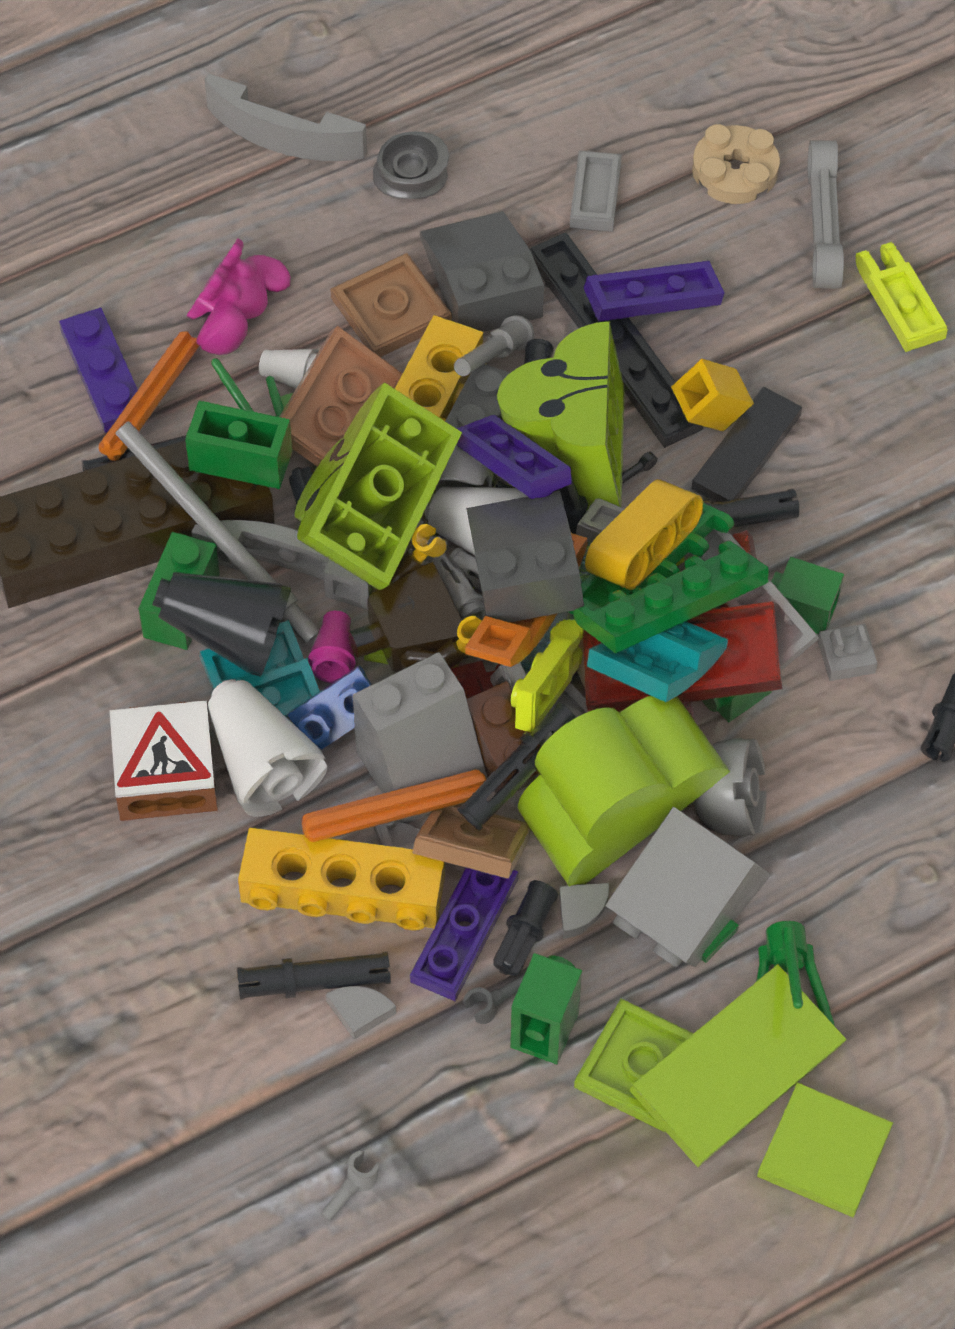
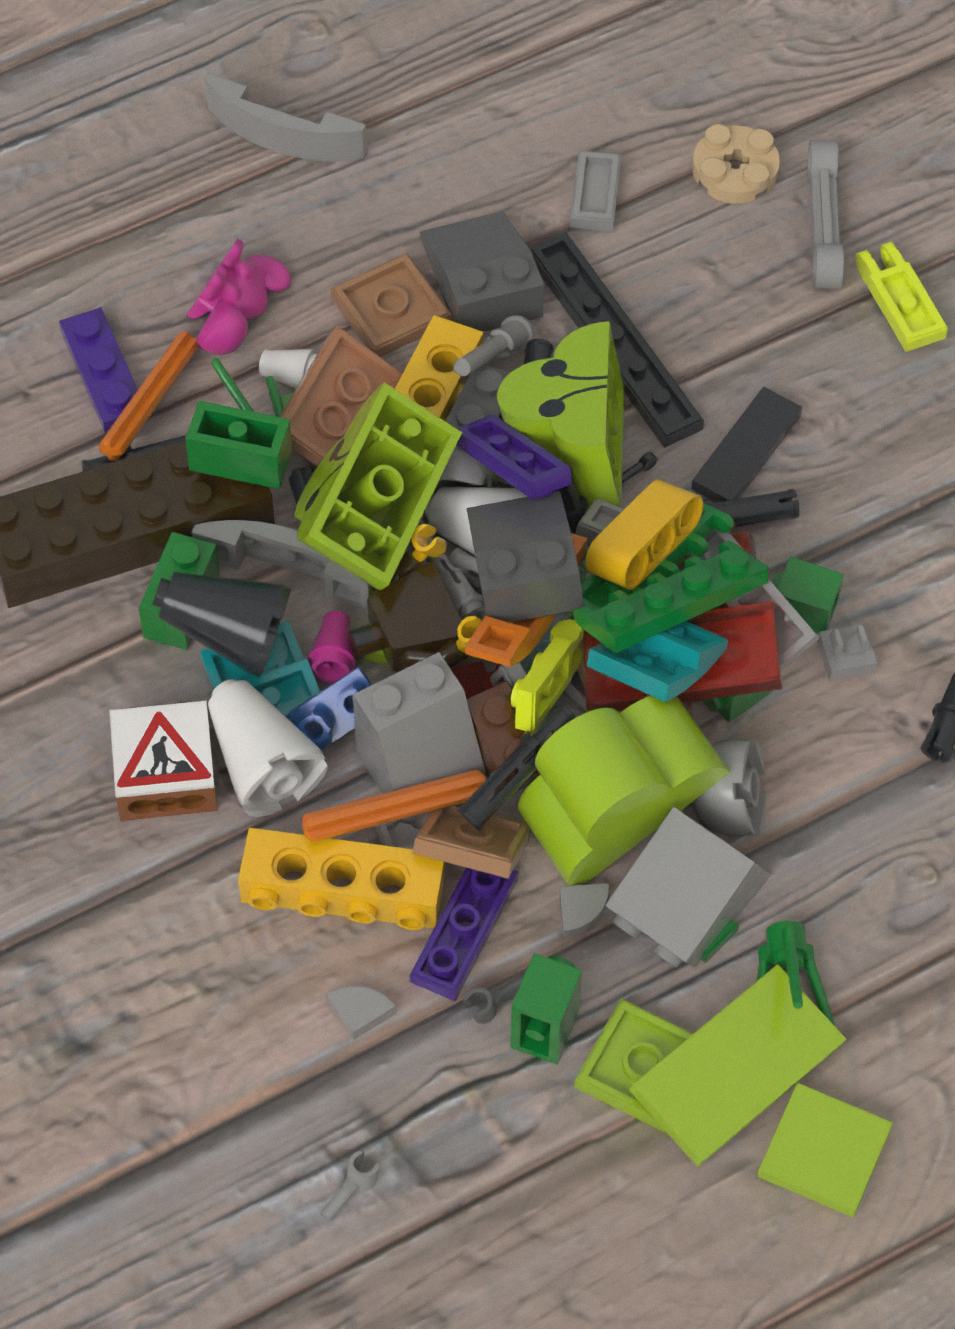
light grey bar [115,421,320,643] -> none
black pin [237,951,391,1000] -> none
flat silver piece [373,131,450,199] -> none
black axle [493,880,558,976] -> none
dark purple plate [584,261,725,321] -> none
yellow brick [671,358,754,431] -> none

